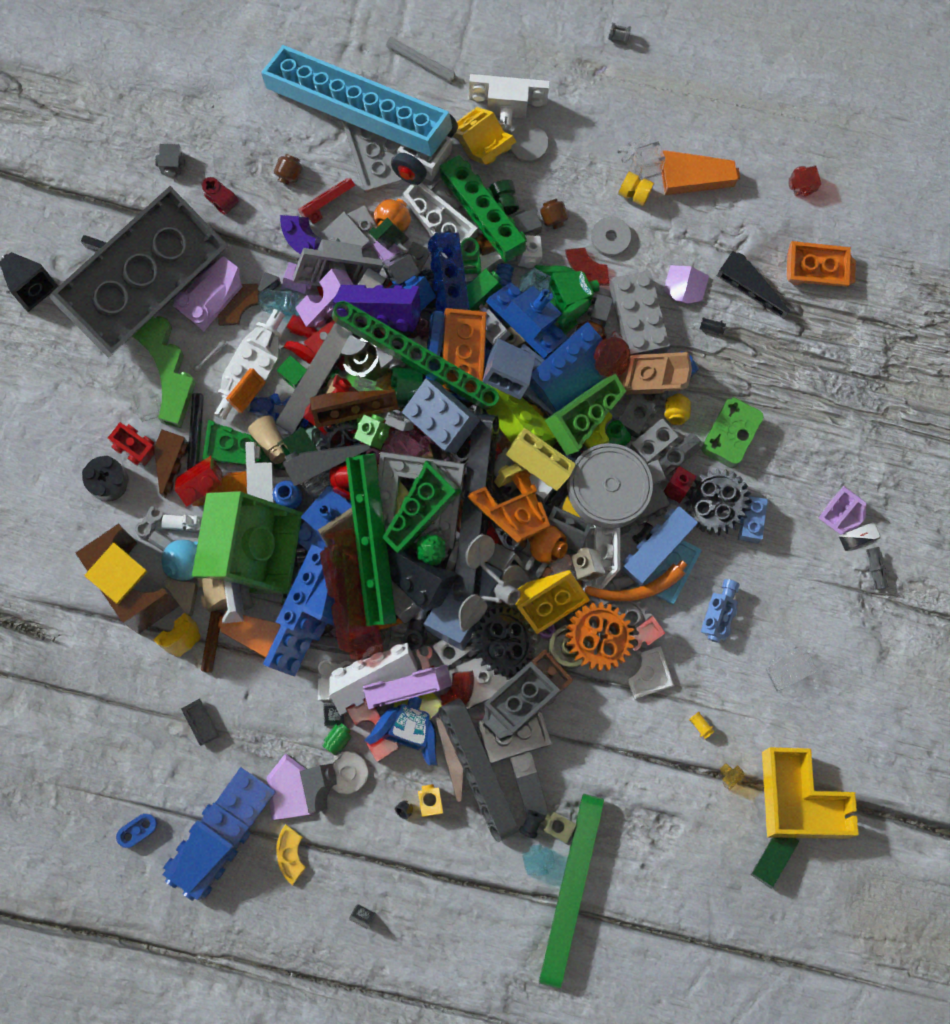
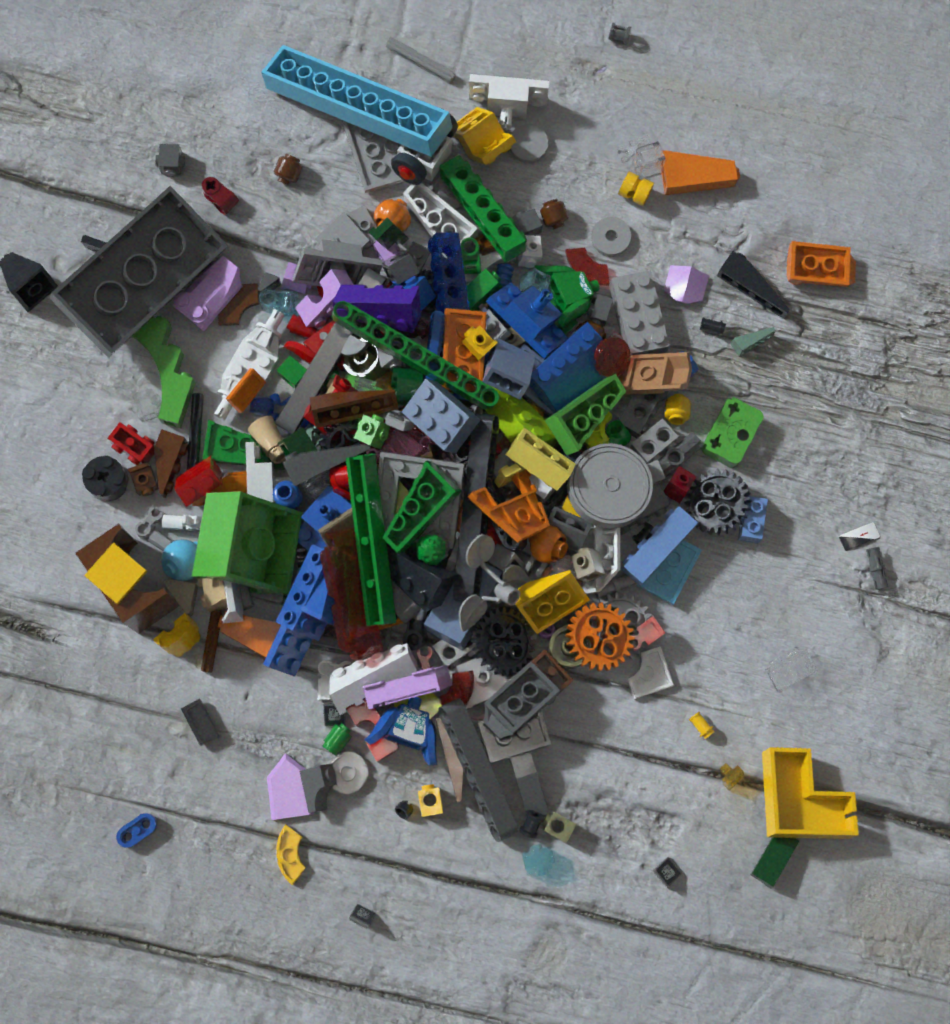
blue wedge [163,767,276,901] -> none
light grey hinge [193,340,226,372] -> none
dark purple brick [280,215,326,254] -> none
red hinge [297,178,355,224] -> none
dark green wheel [488,180,519,215] -> none
green beam [539,793,604,989] -> none
orange animal [584,560,687,601] -> none
medium blue brick [701,579,740,643] -> none
clear red brick [788,166,822,197] -> none
lavender slope [818,486,867,535] -> none
none -> reddish brown brick [128,462,159,496]
none -> yellow brick [462,325,497,361]
none -> slope [652,857,682,888]
none -> sand green slope [731,327,775,357]

